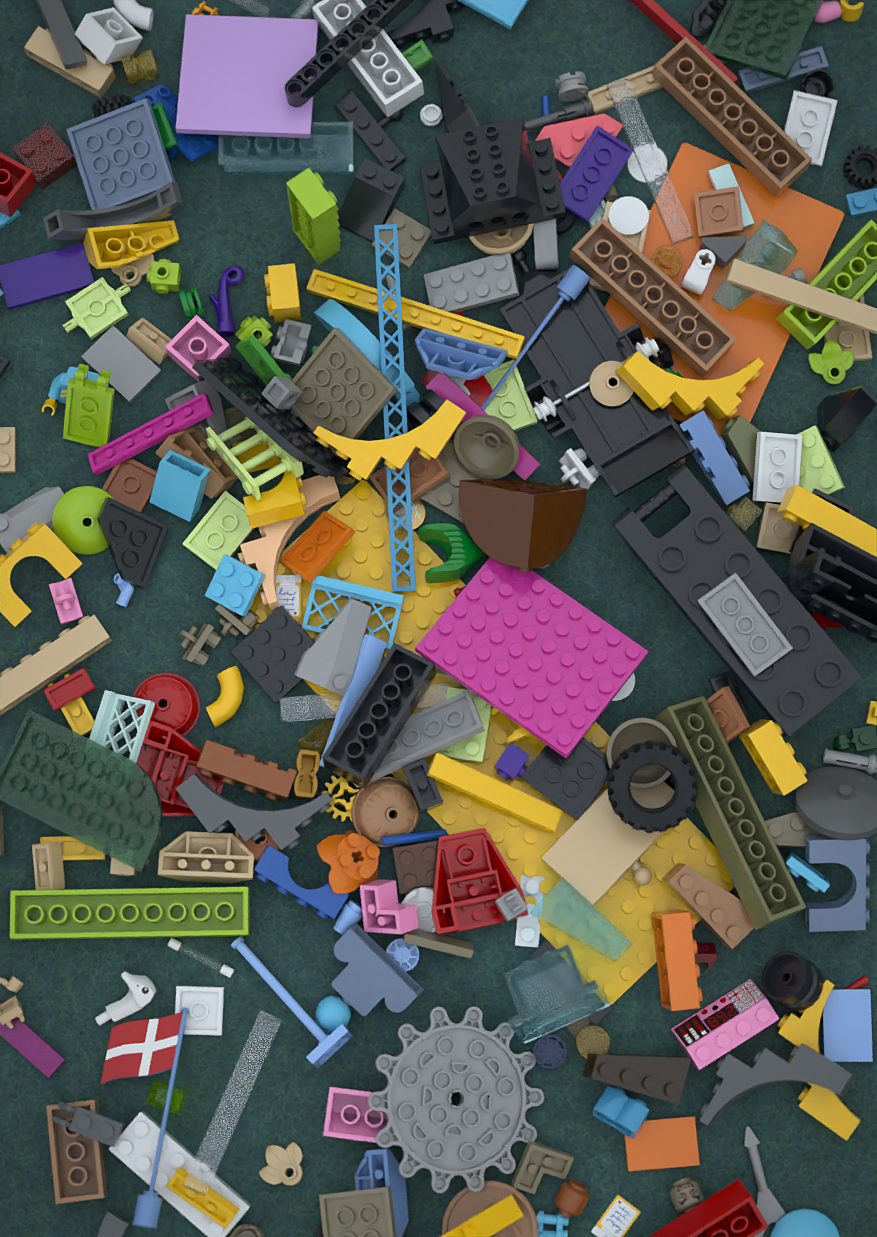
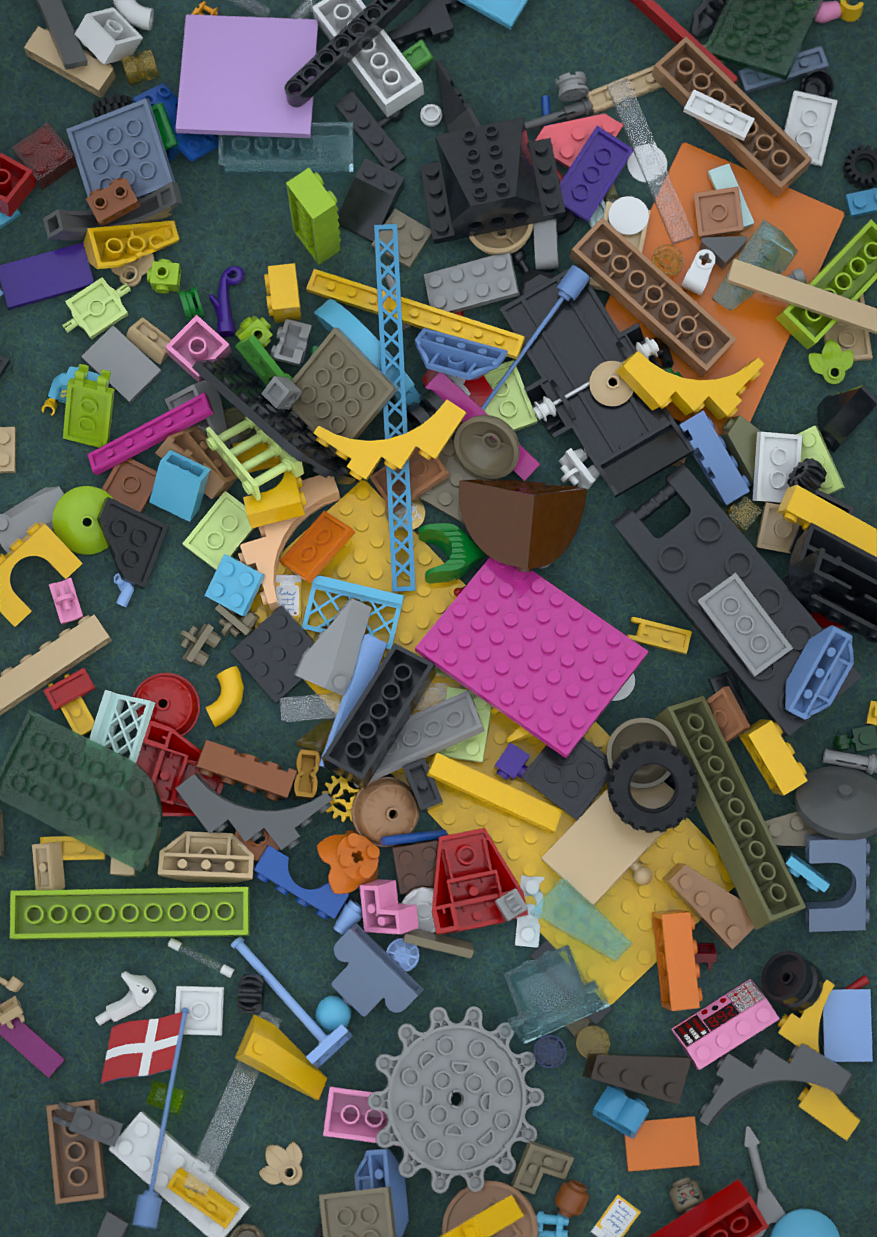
none -> dark orange brick [86,177,141,227]
none -> yellow wedge [235,1014,328,1100]
none -> black gear [237,973,265,1014]
none -> yellow hinge [627,617,692,655]
none -> white plate [683,90,754,141]
none -> medium blue wedge [785,625,854,720]
none -> black gear [787,458,827,494]

